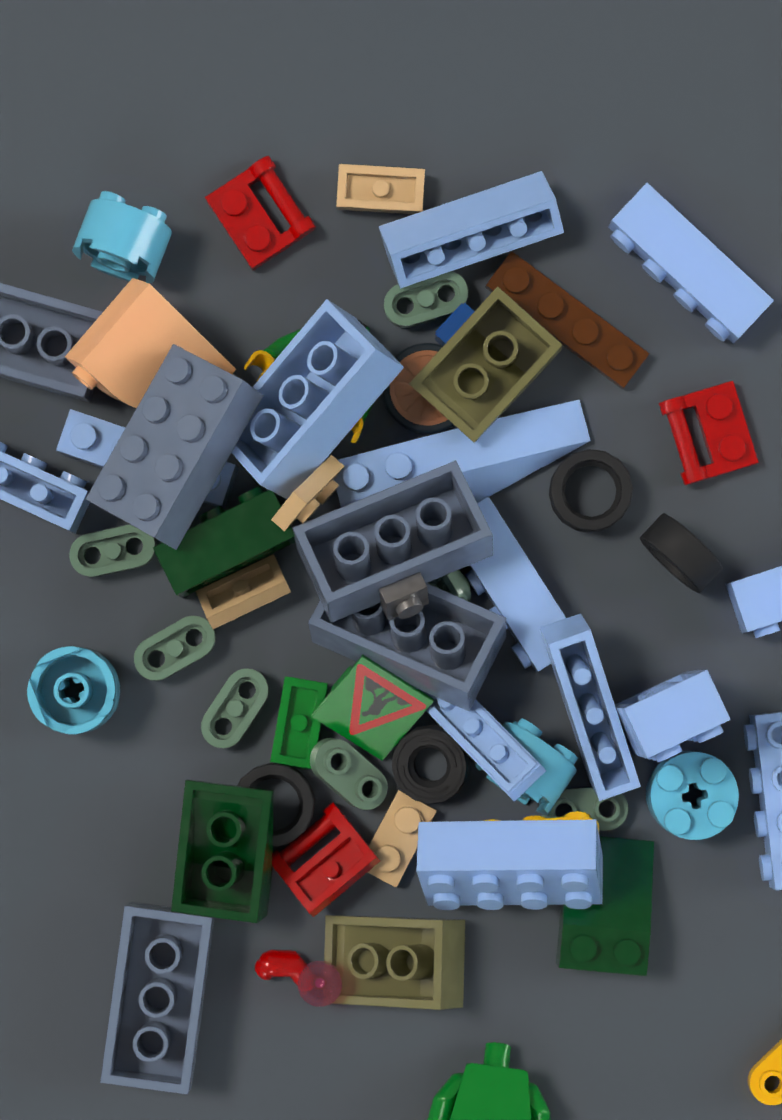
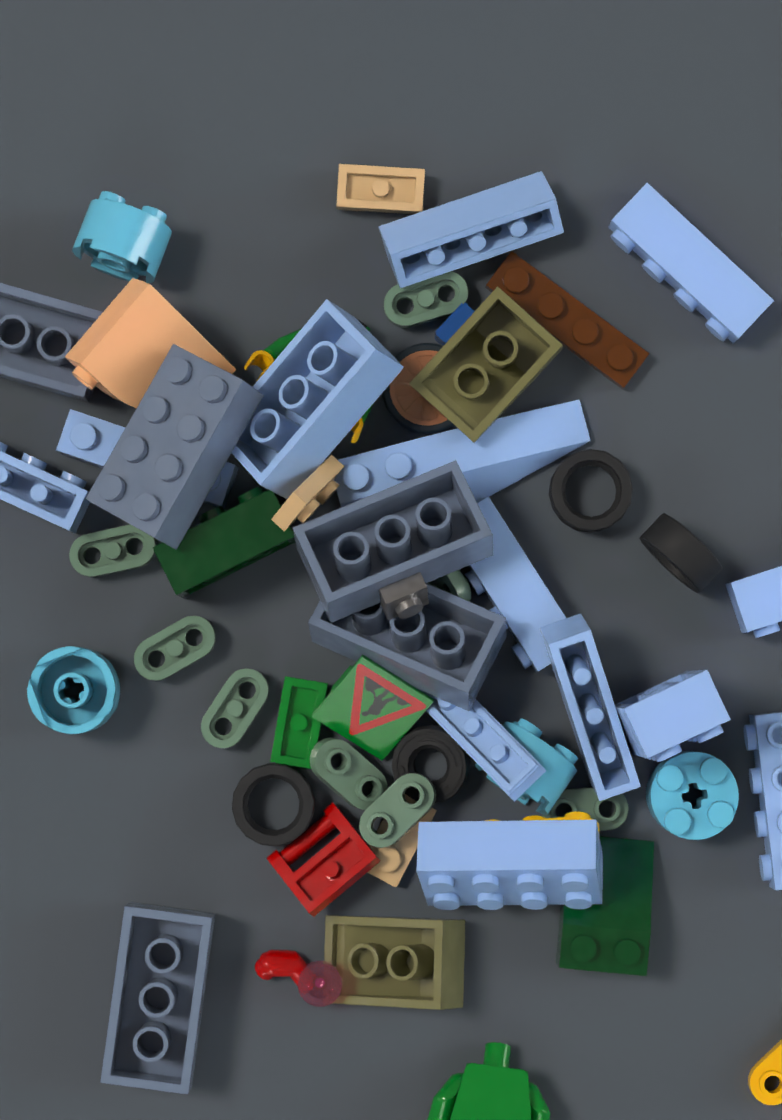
dark green slope [171,779,274,923] -> none
tan plate [196,554,291,629] -> none
red plate [205,155,316,271] -> none
red plate [659,381,759,486] -> none
none -> sand green plate [359,773,436,848]

